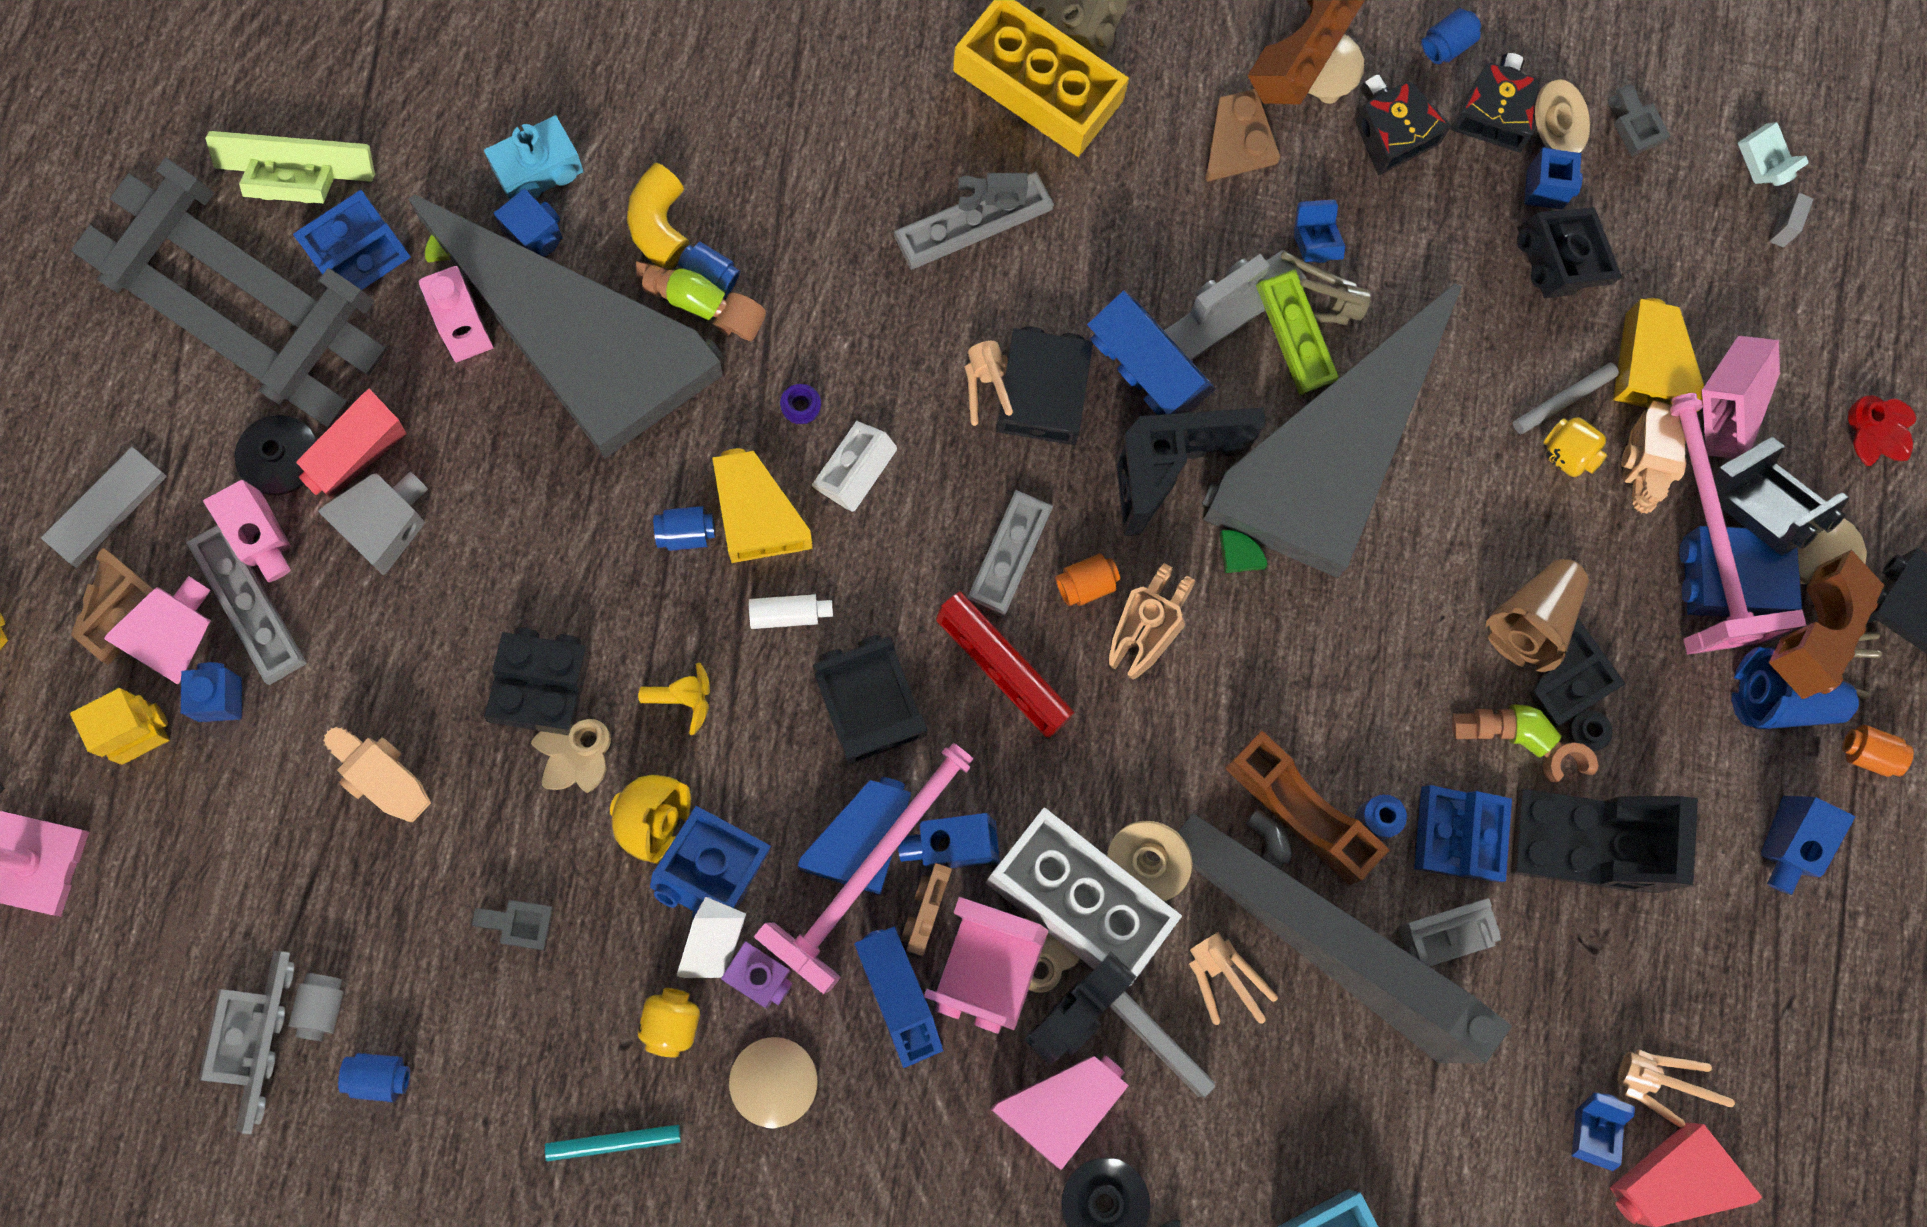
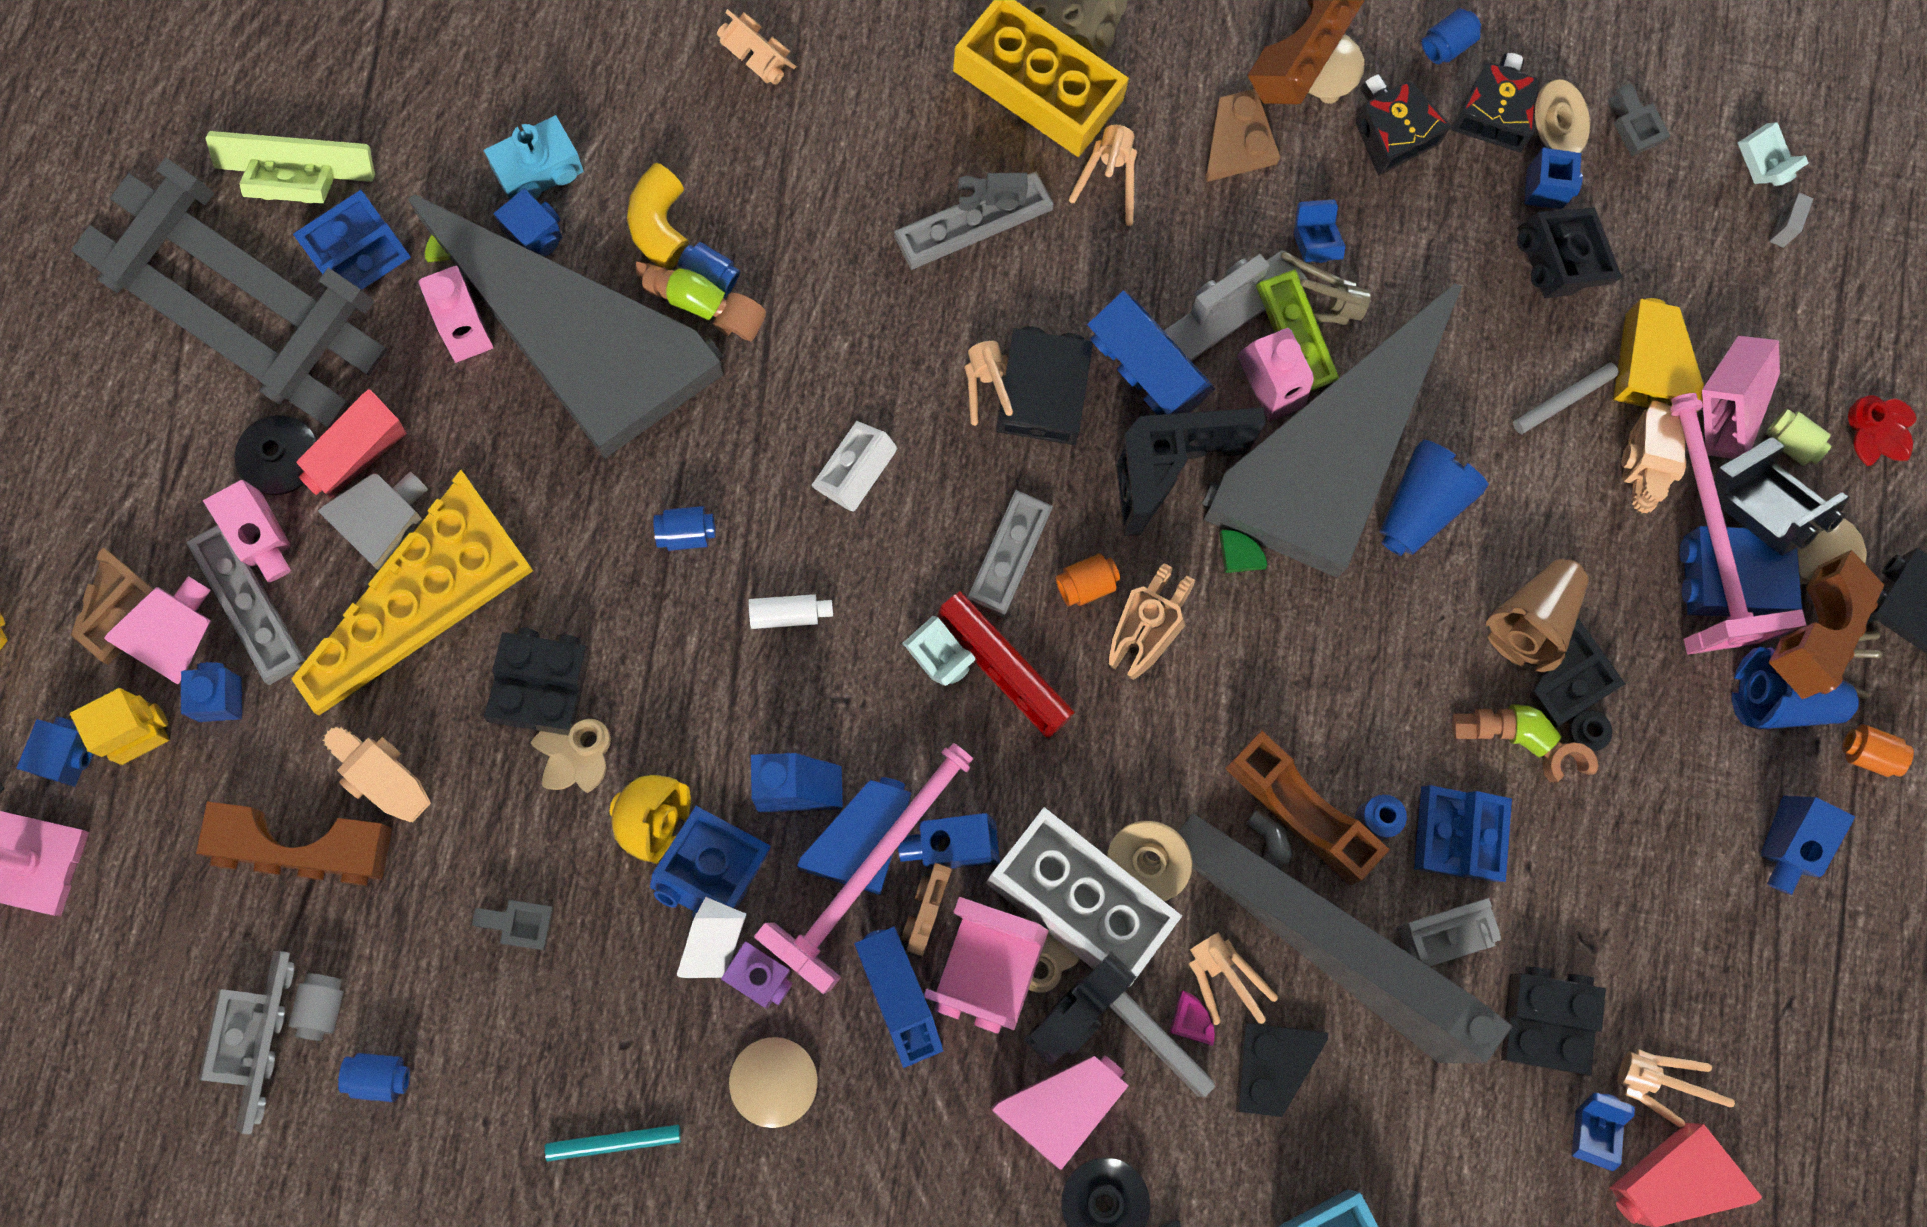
light grey tile [41,447,167,568] -> none
yellow plant [638,663,710,735] -> none
yellow head [638,988,700,1057] -> none
yellow slope [712,448,813,563] -> none
dark purple plate [780,384,821,424] -> none
black panel [812,635,928,766] -> none
black bracket [1511,789,1698,893] -> none
yellow head [1543,417,1608,477] -> none
none -> blue brick [16,716,93,787]
none -> dark orange arch [196,802,392,886]
none -> yellow wing [291,470,533,716]
none -> light nougat hinge [717,9,797,85]
none -> blue slope [751,753,843,812]
none -> light aqua bracket [902,616,976,686]
none -> light nougat plant [1069,125,1137,227]
none -> dark pink tile [1169,991,1215,1046]
none -> black wing [1236,1023,1328,1117]
none -> bright pink torso [1237,328,1314,422]
none -> blue cone [1379,439,1489,556]
none -> black plate [1501,966,1606,1076]
none -> yellowish green brick [1765,408,1832,466]

